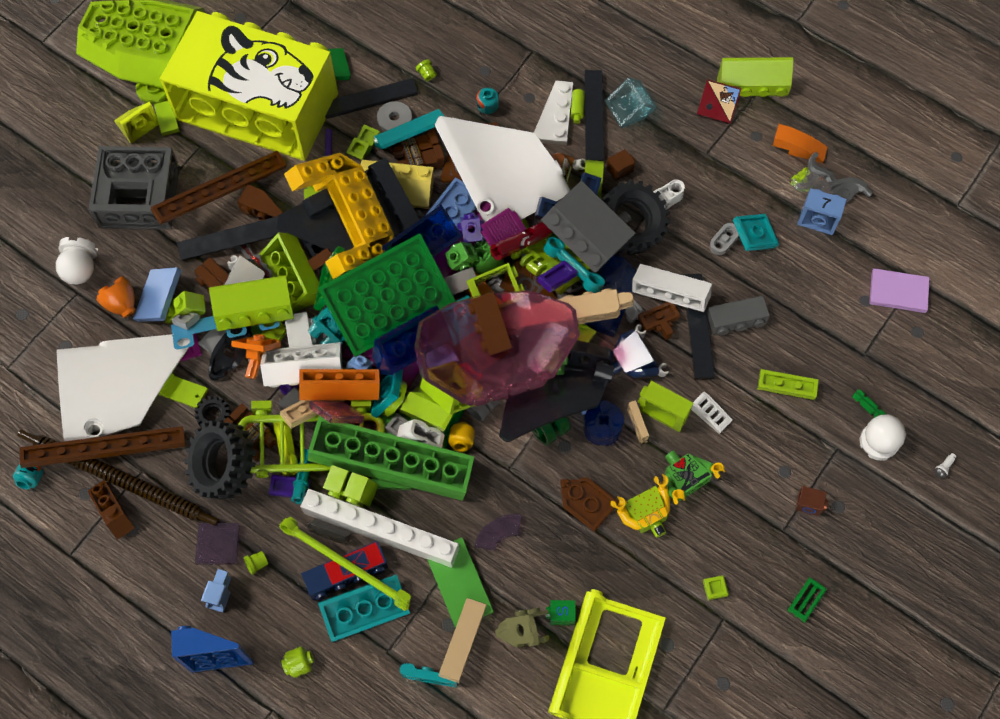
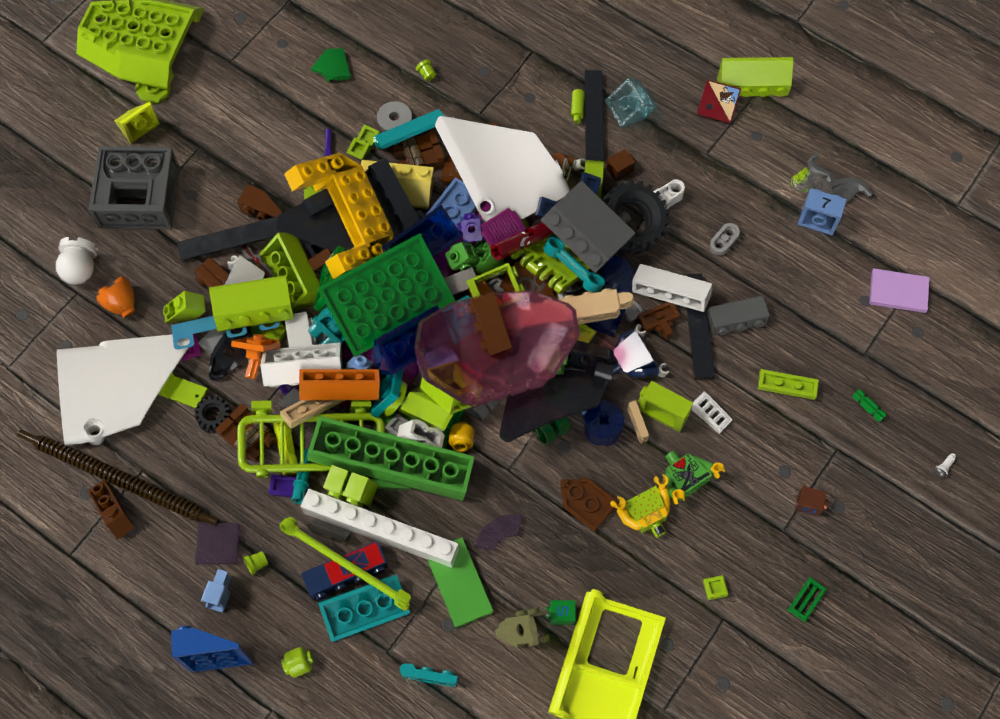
teal head [13,463,44,490] -> none
reddish brown plate [19,426,185,468] -> none
medium blue tile [133,267,182,322] -> none
reddish brown plate [151,151,287,225] -> none
lime tile [154,101,180,136] -> none
neon yellow brick [160,11,338,161] -> none
light grey tile [172,313,200,330] -> none
black tyre [184,421,256,499] -> none
tile [309,401,364,423] -> none
black tile [325,78,418,119] -> none
tan tile [439,598,486,683] -> none
teal head [476,88,499,114] -> none
white wing [534,81,573,145] -> none
dark purple tile [537,260,578,293] -> none
teal tile [733,214,779,251] -> none
orange slope [772,124,828,163] -> none
white tile [860,414,906,460] -> none

